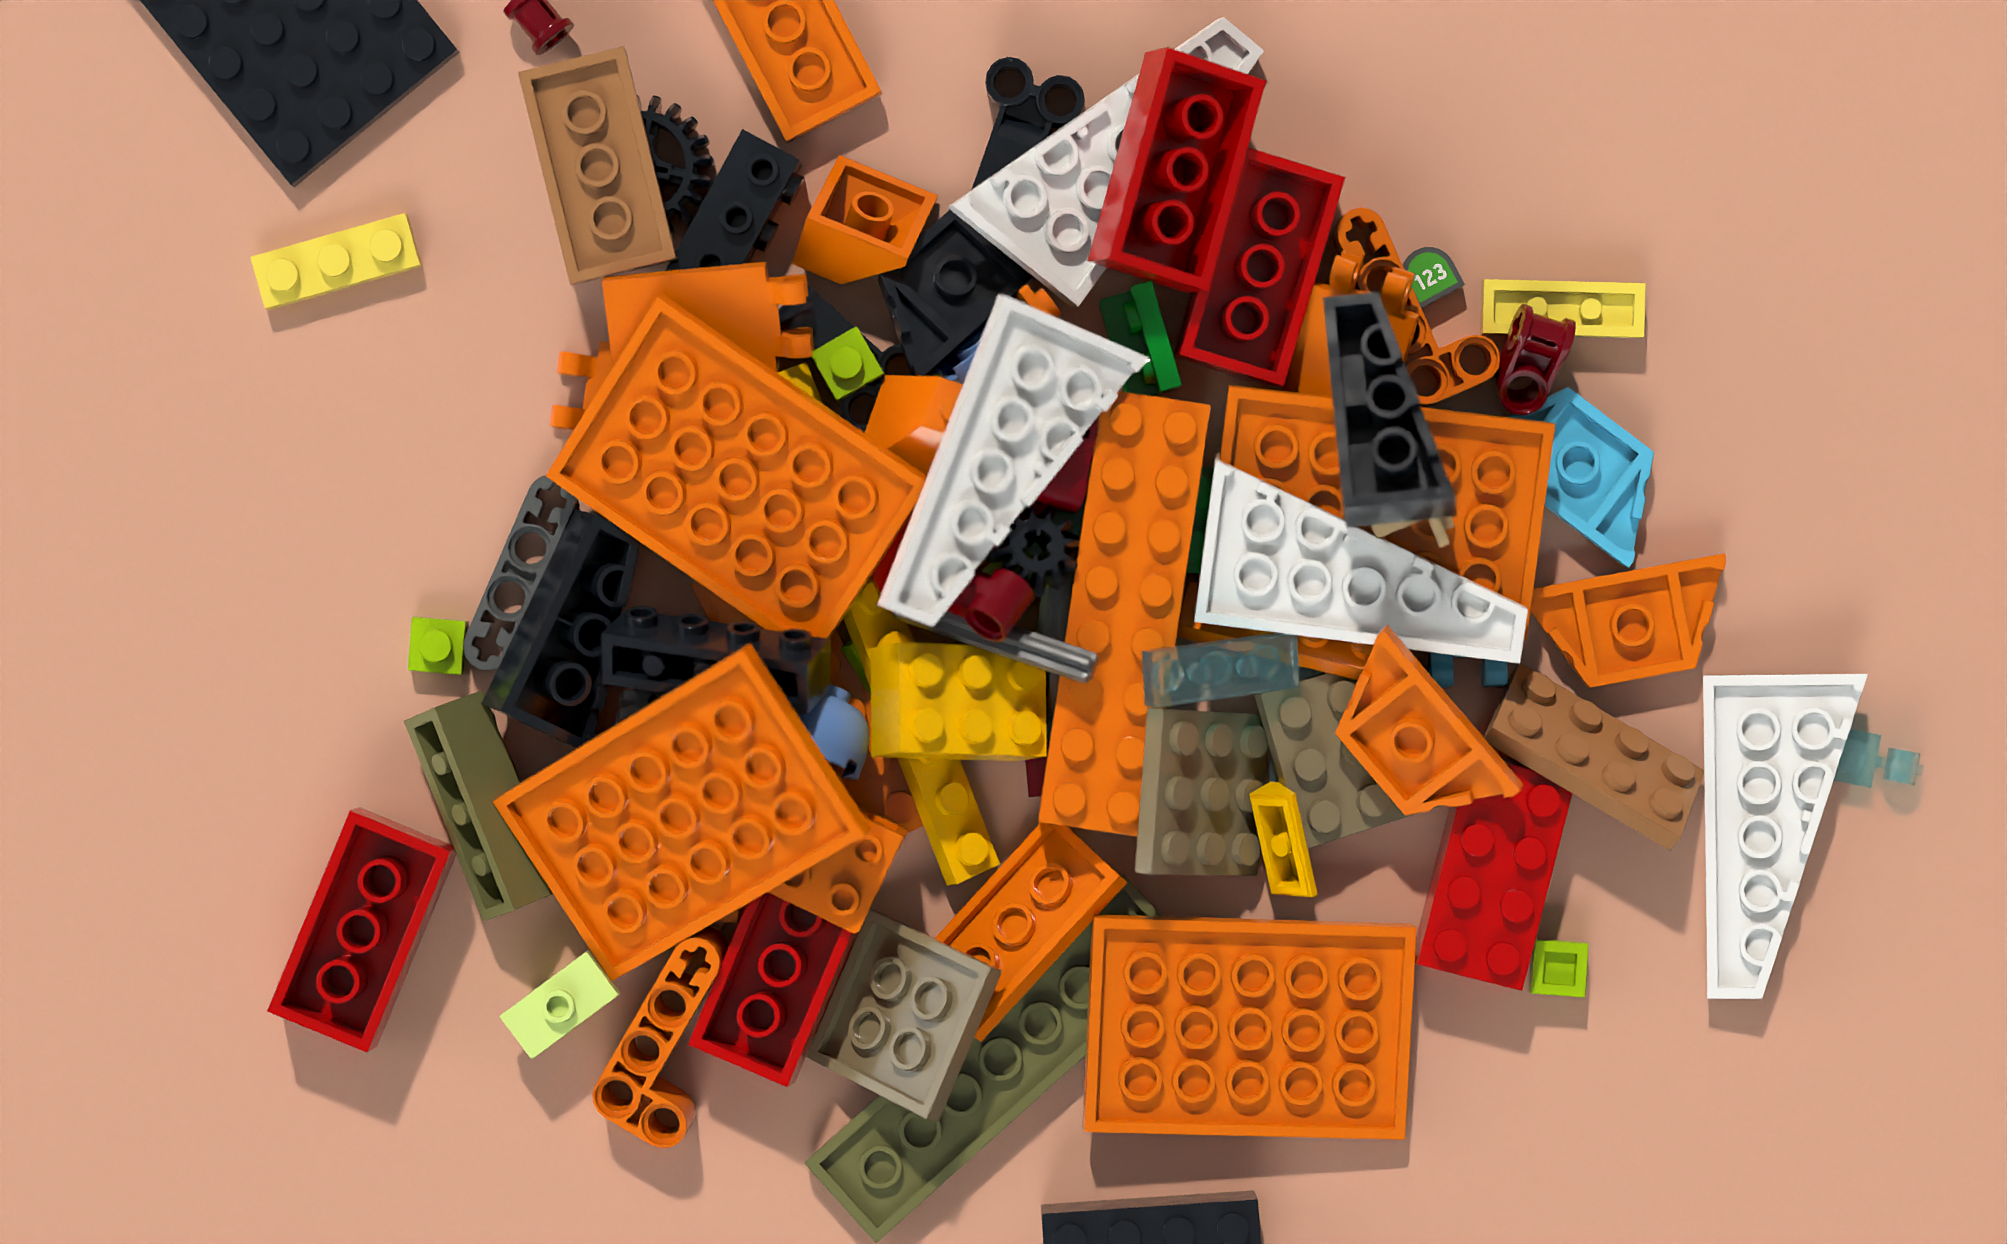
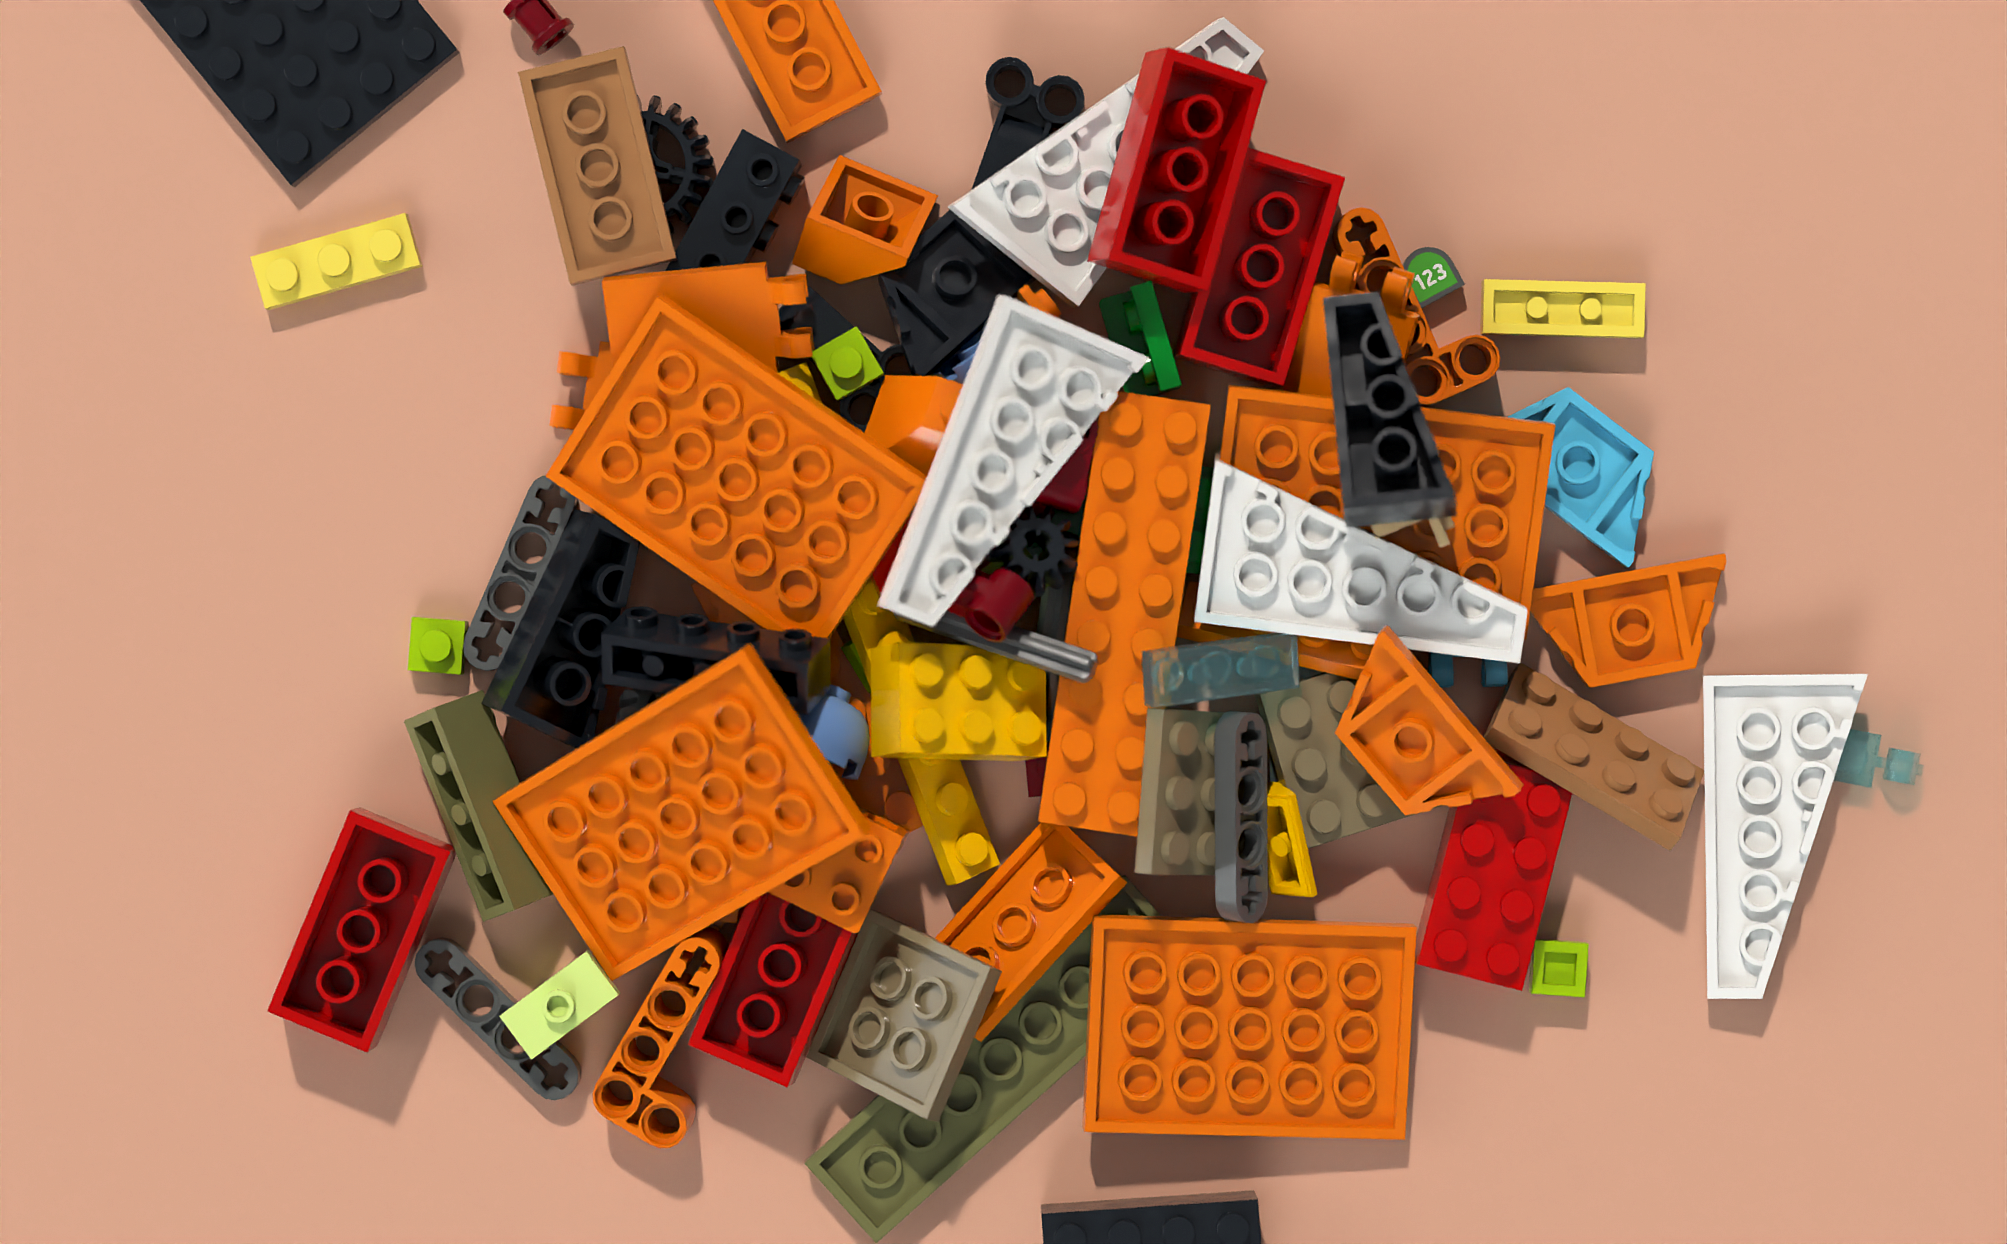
dark red piece [1494,304,1576,415] -> none
none -> dark grey beam [415,937,581,1100]
none -> dark grey beam [1214,710,1268,923]

